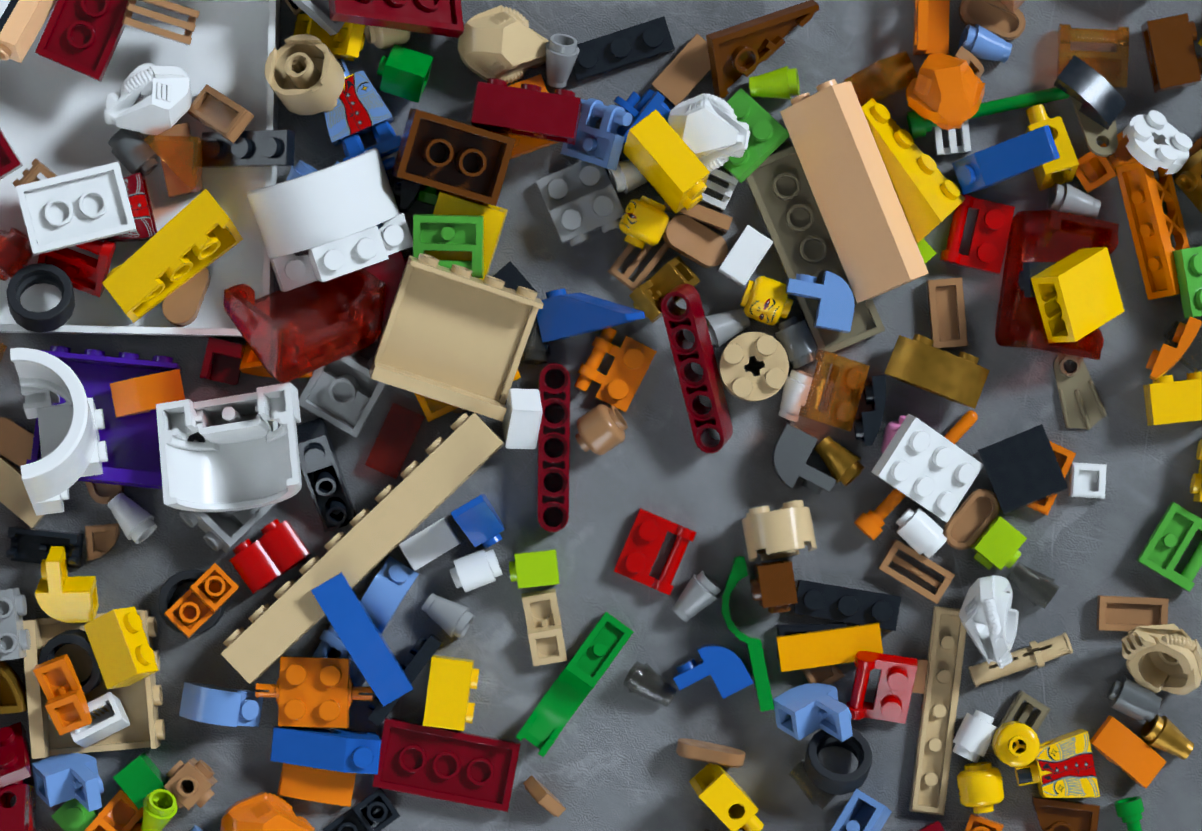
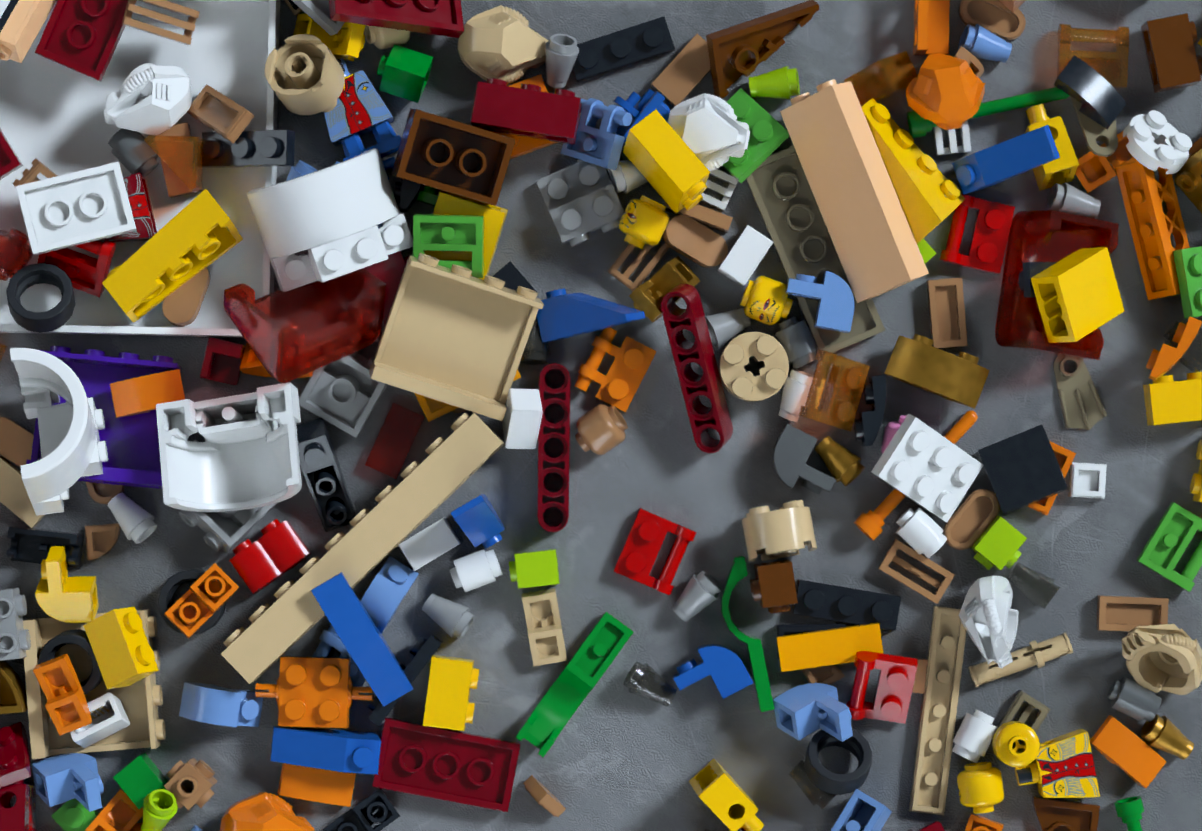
medium nougat tile [676,738,746,768] -> none

